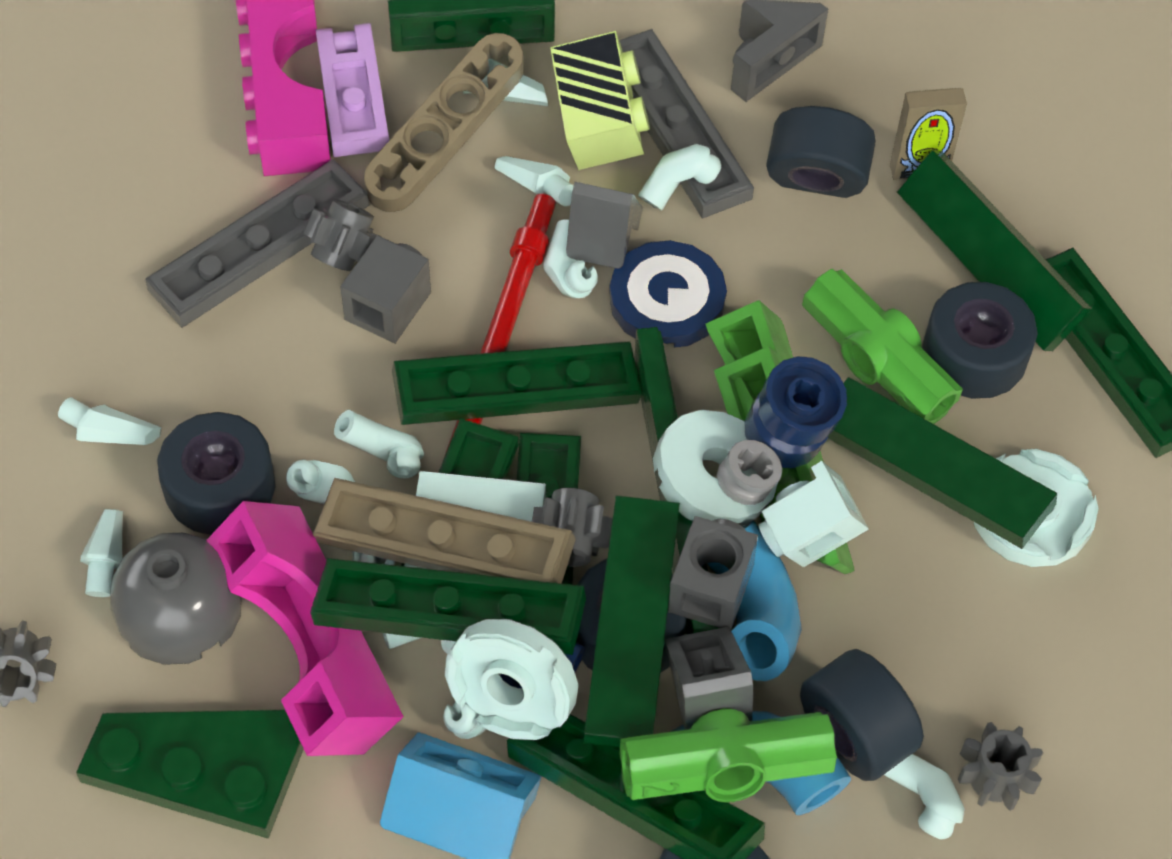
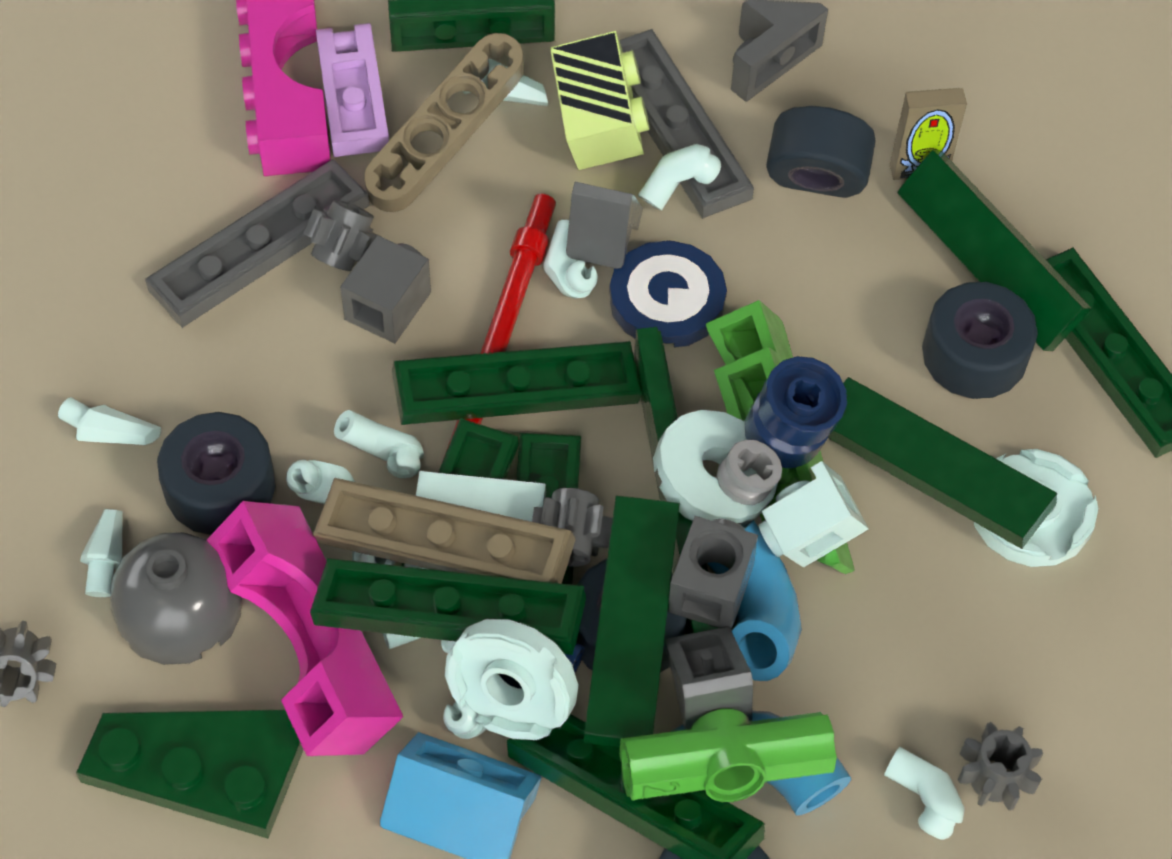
light aqua bar [494,156,574,206] -> none
black wheel [800,649,924,781] -> none
bright green piece [802,268,963,424] -> none

